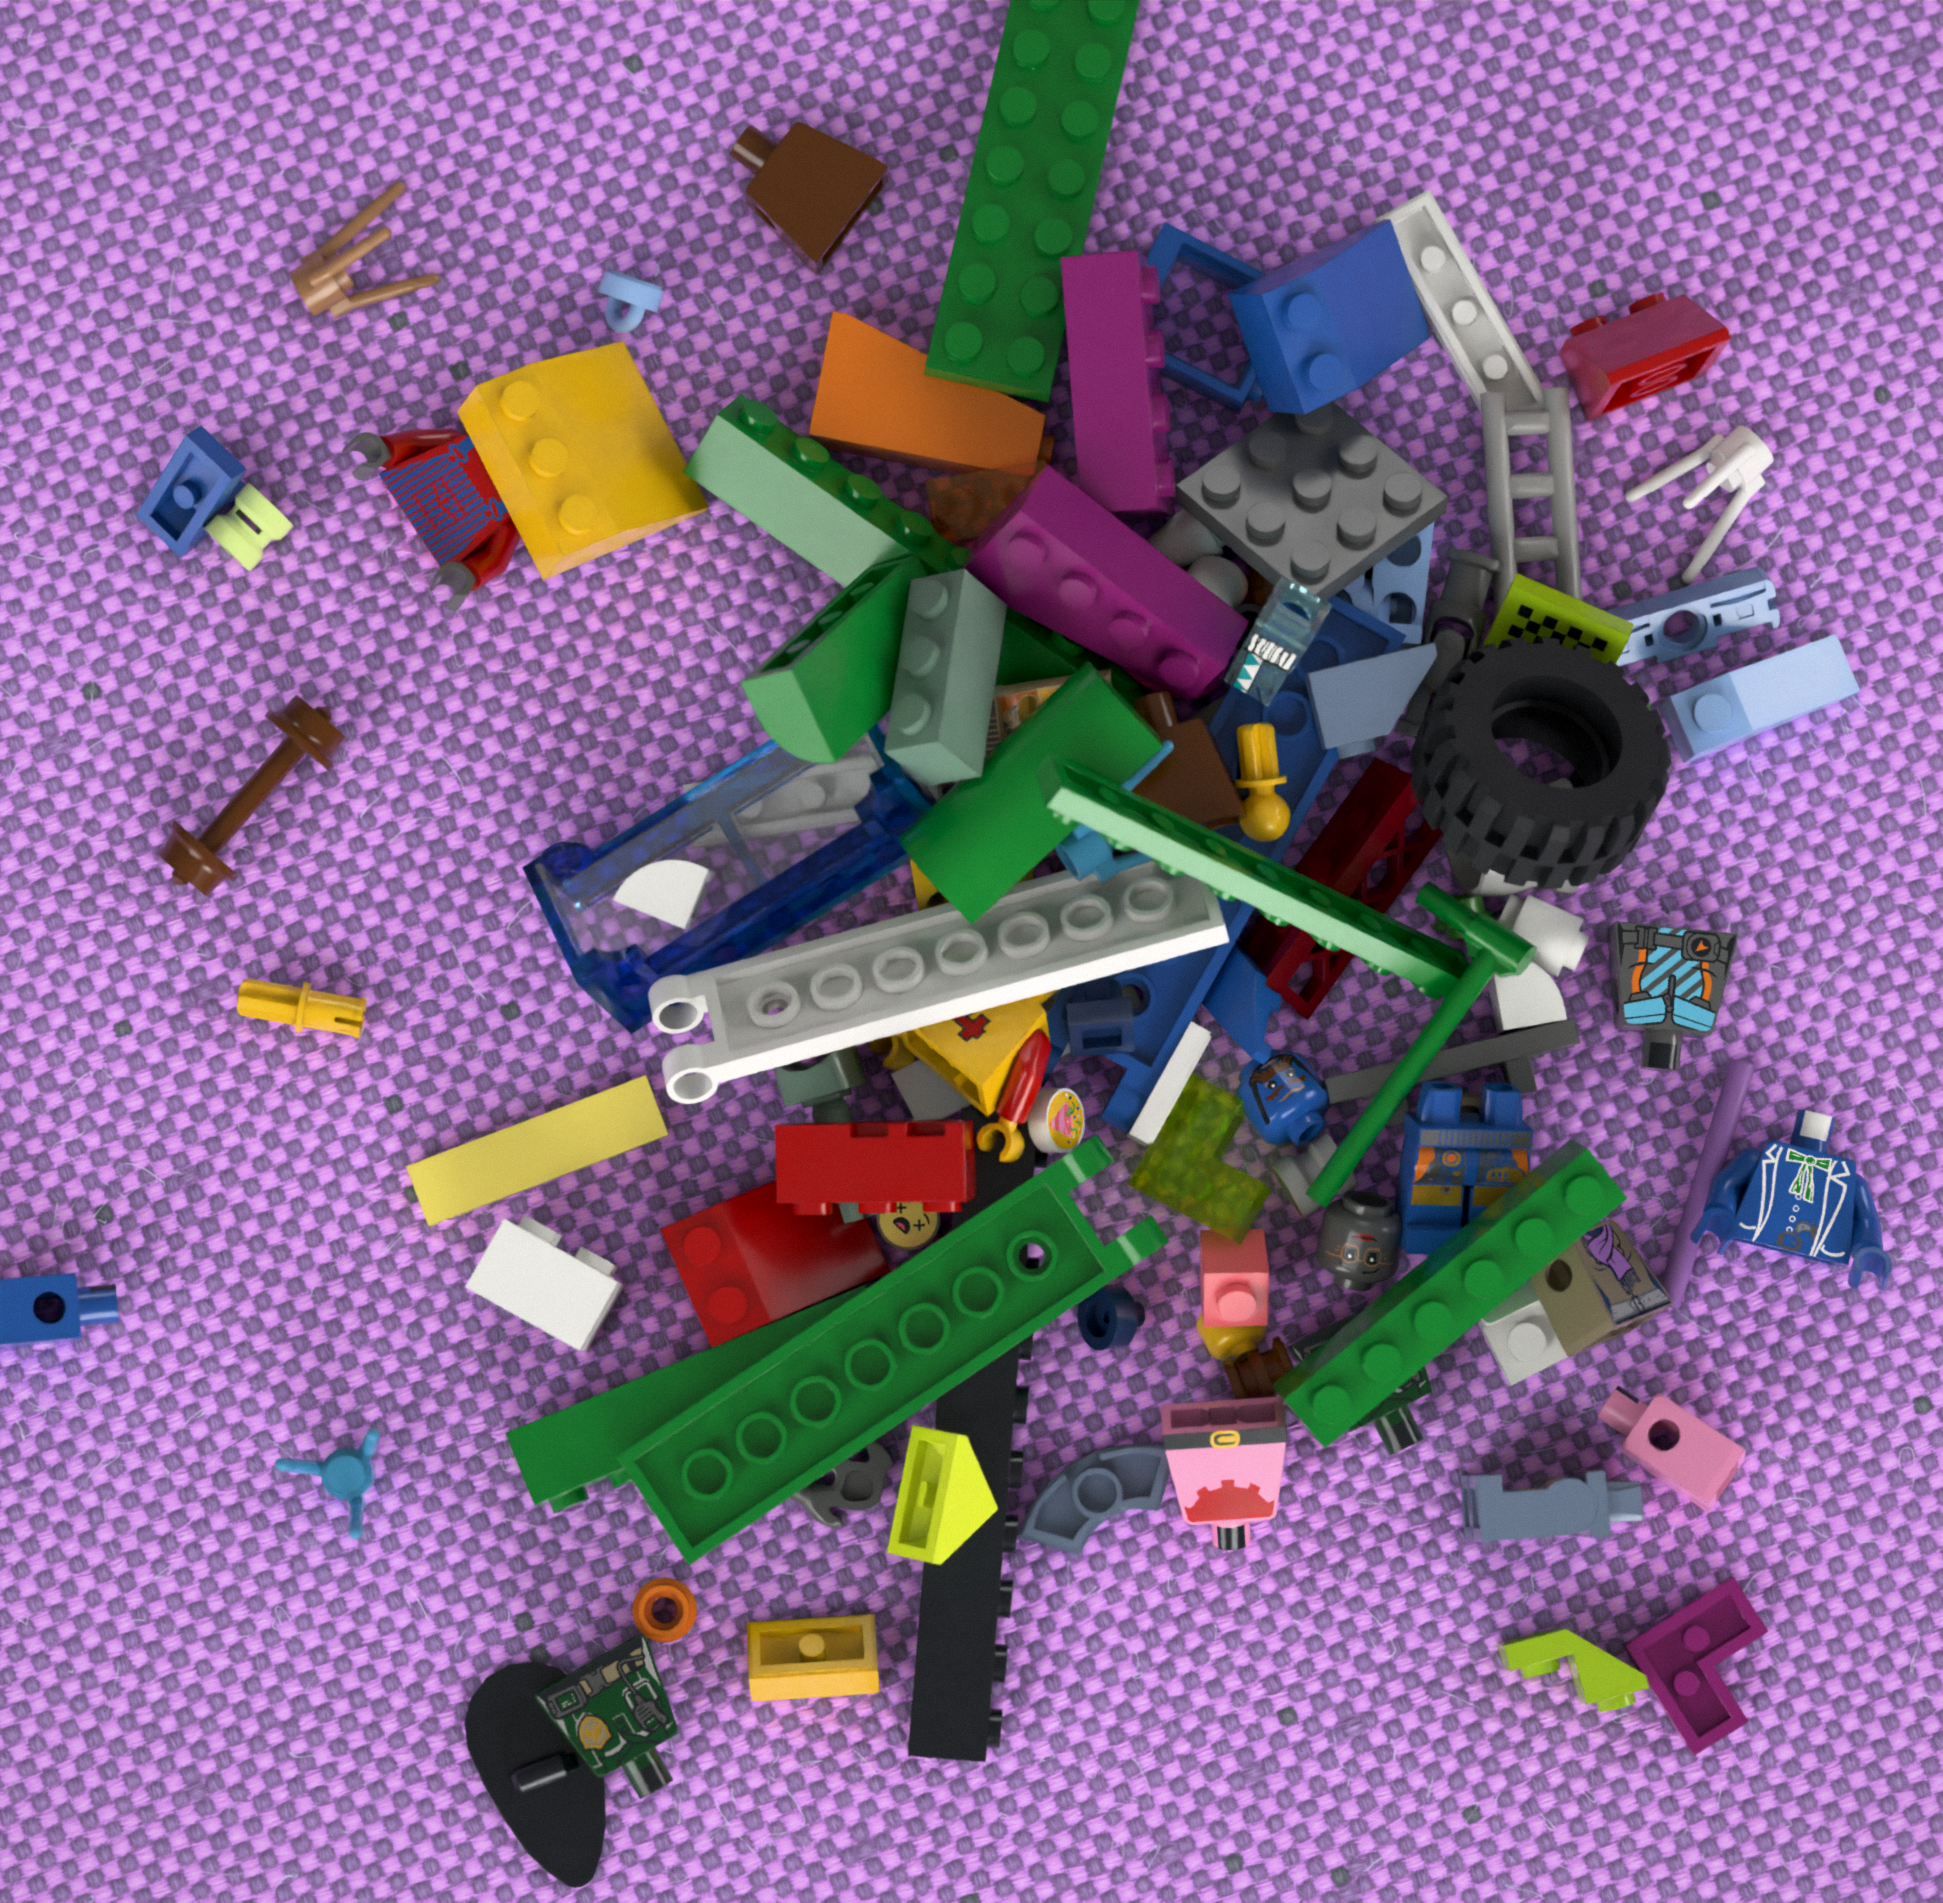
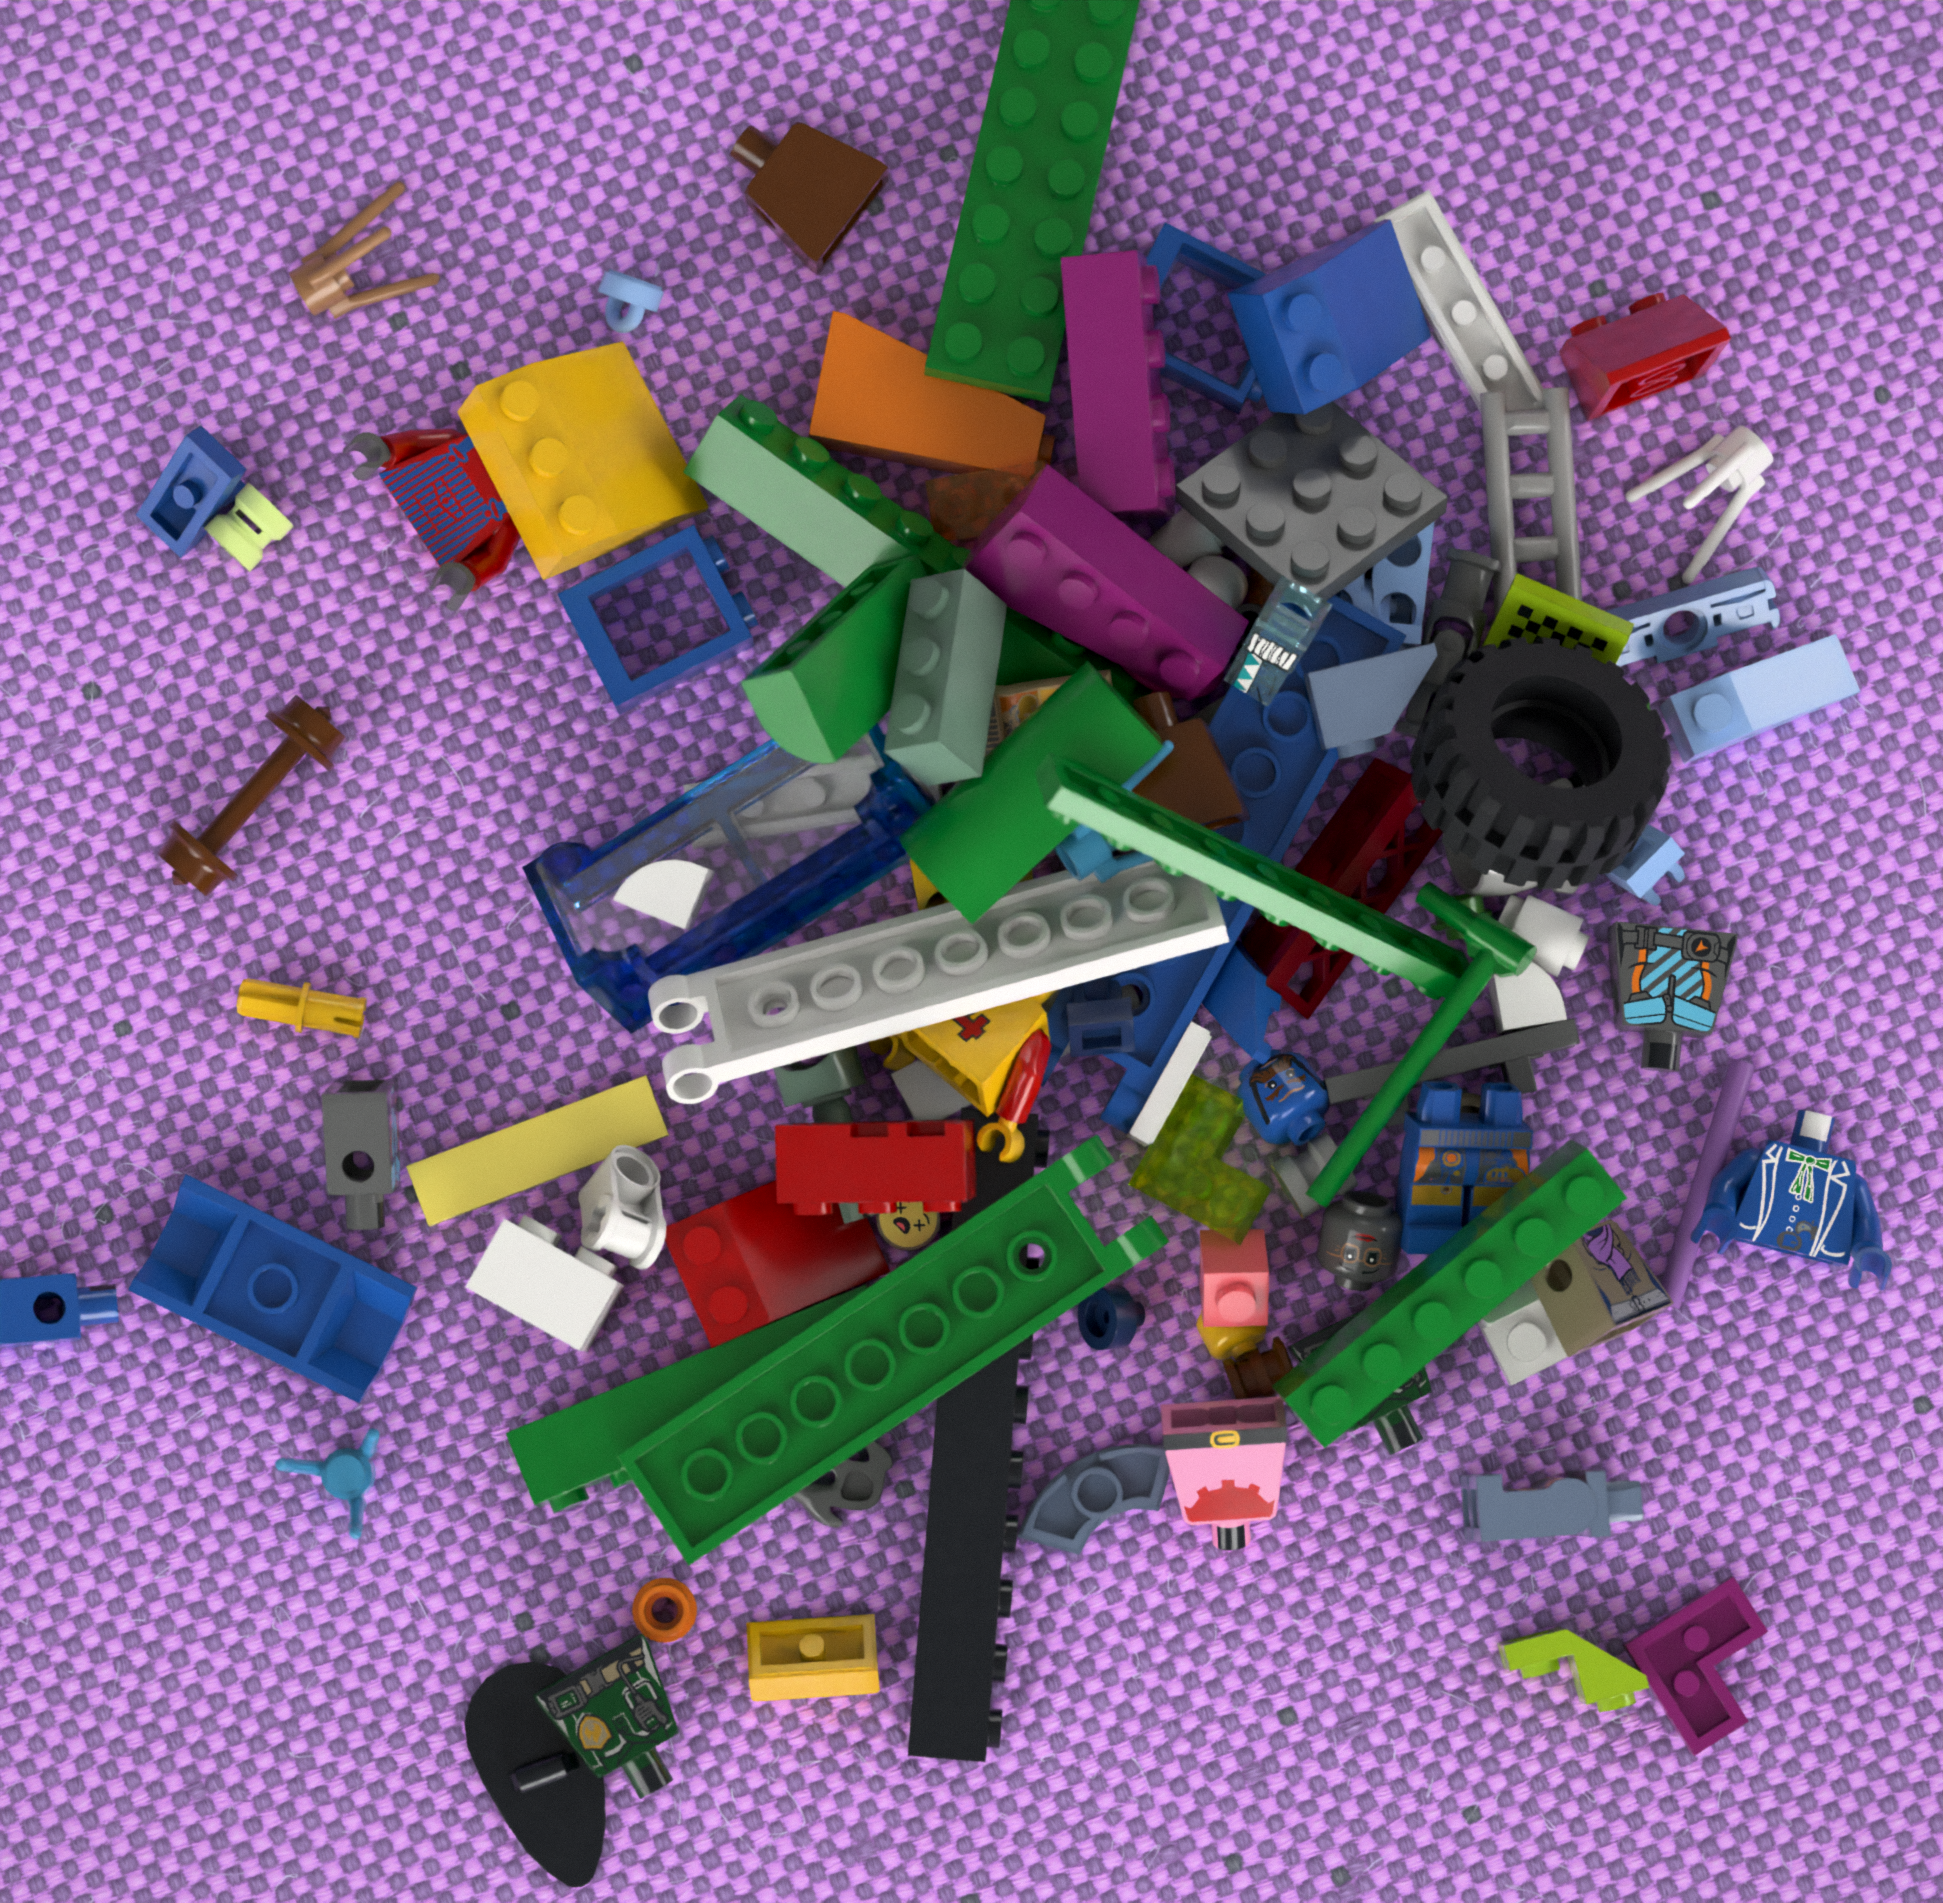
neon yellow slope [887,1425,998,1565] -> none
tile [1027,1088,1085,1153] -> none
yellow axle [1235,722,1290,842] -> none
bright pink torso [1597,1386,1745,1513] -> none
none -> blue piece [128,1174,418,1403]
none -> dark grey torso [322,1079,400,1230]
none -> blue window [557,525,759,715]
none -> white piece [578,1145,666,1270]
none -> light blue tile [1605,824,1685,906]

